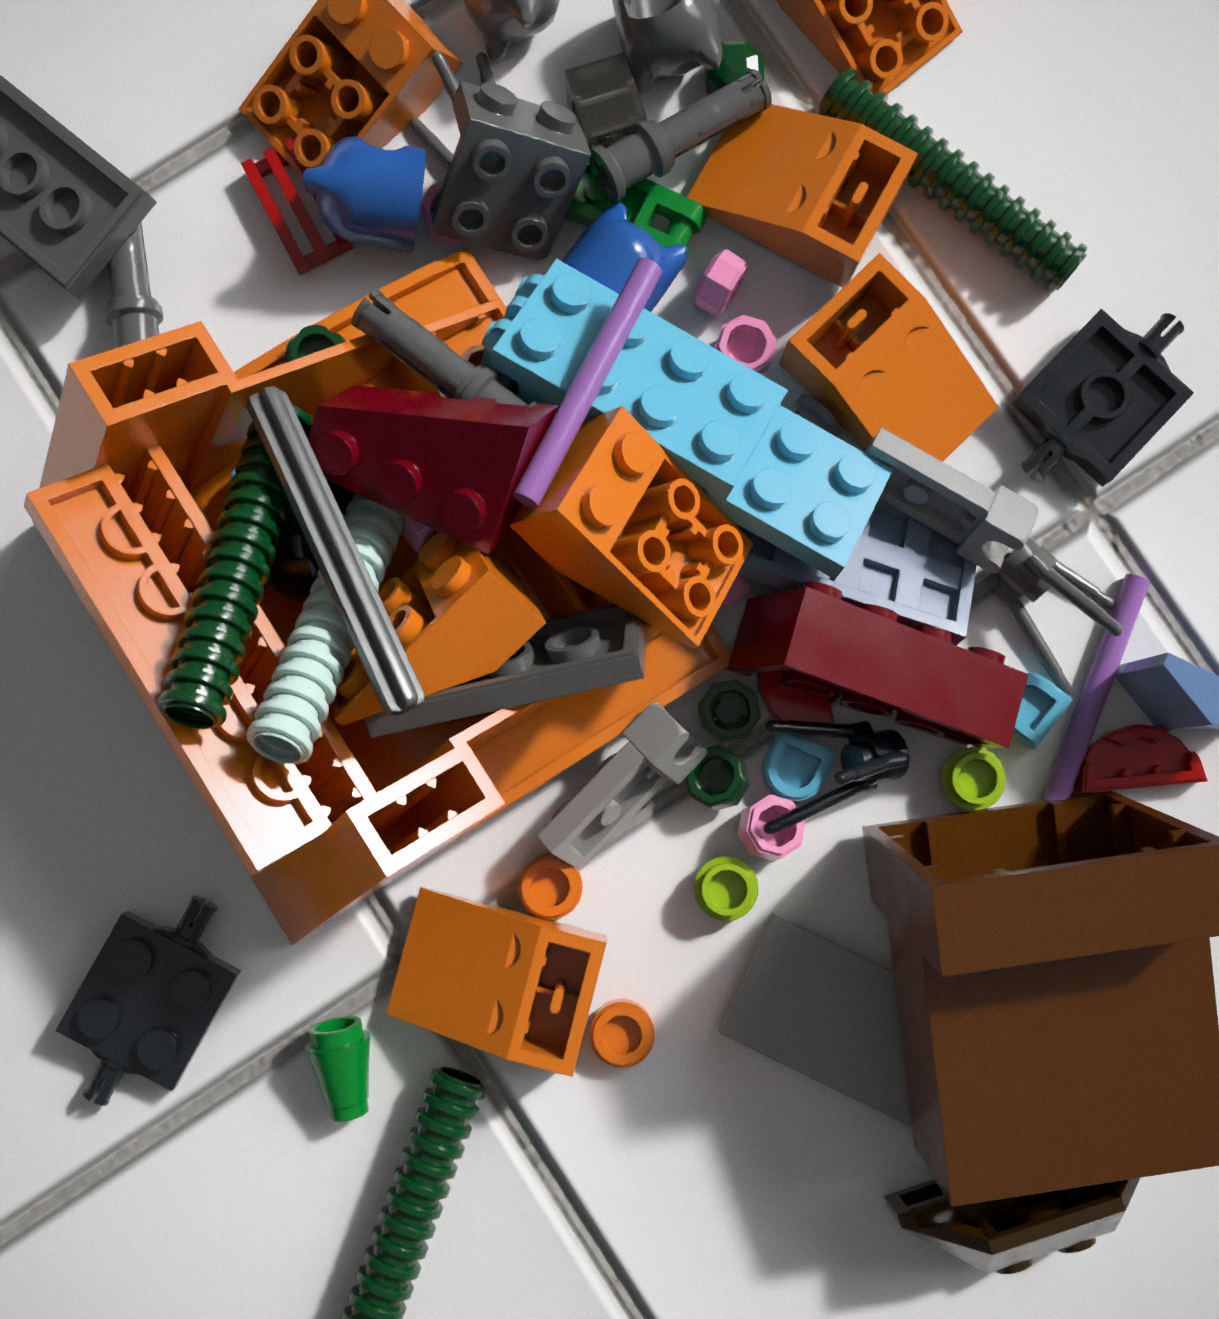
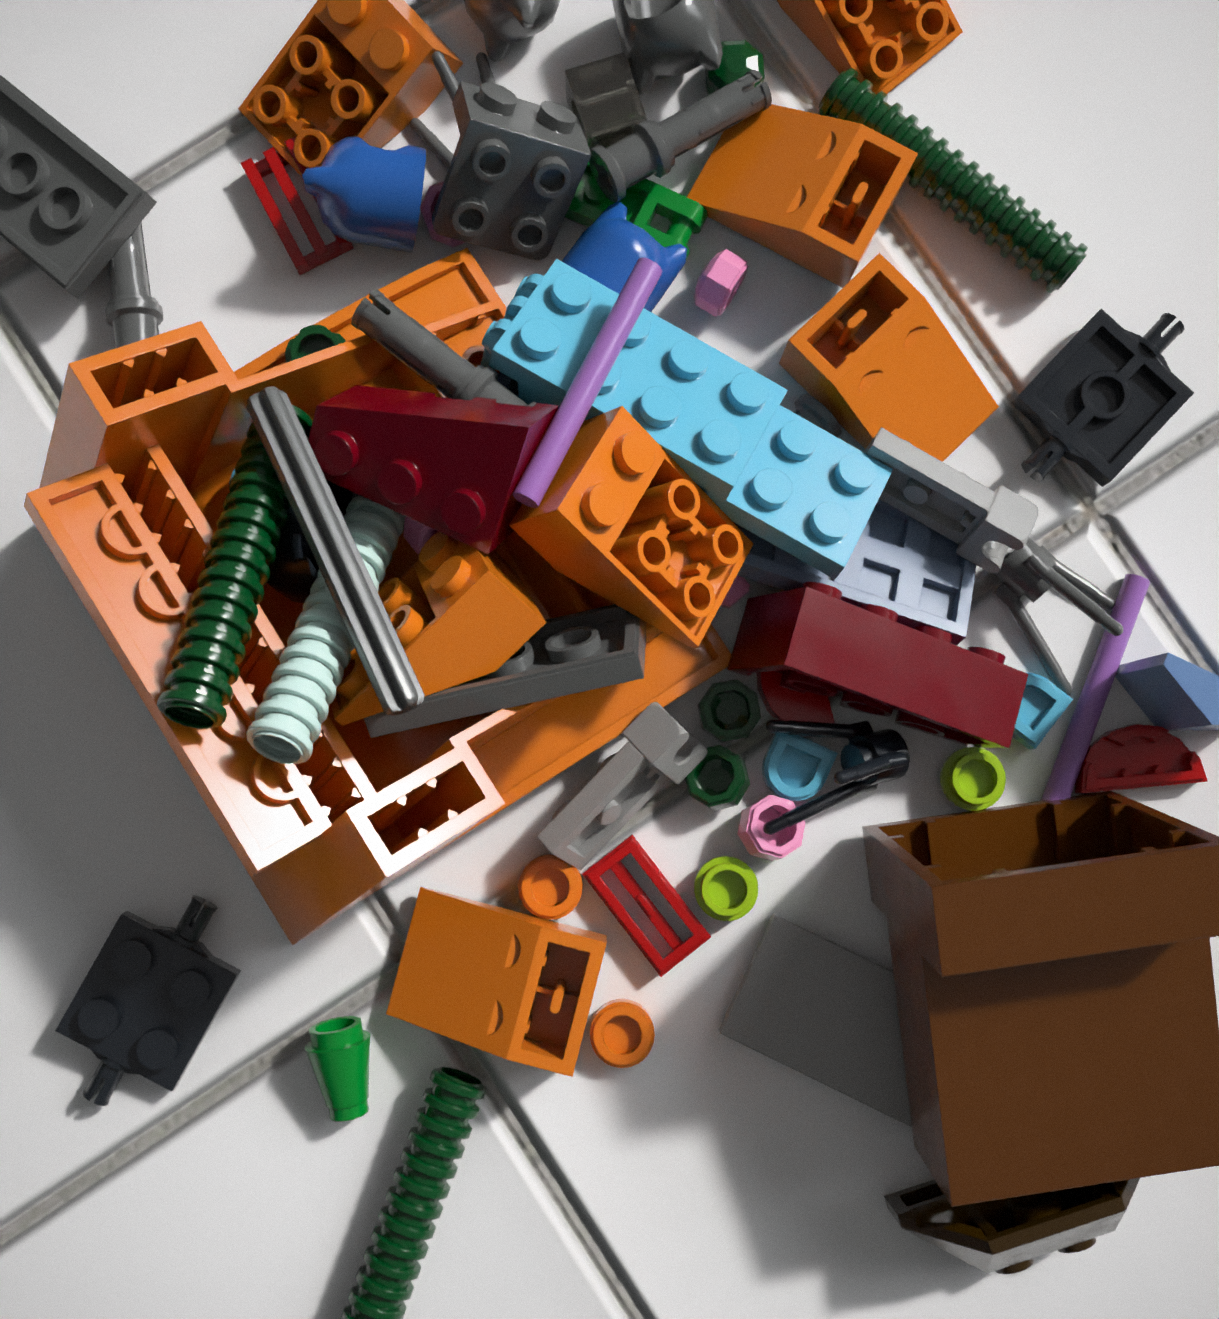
bright pink tile [715,315,777,375] -> none
none -> red tile [582,834,711,977]

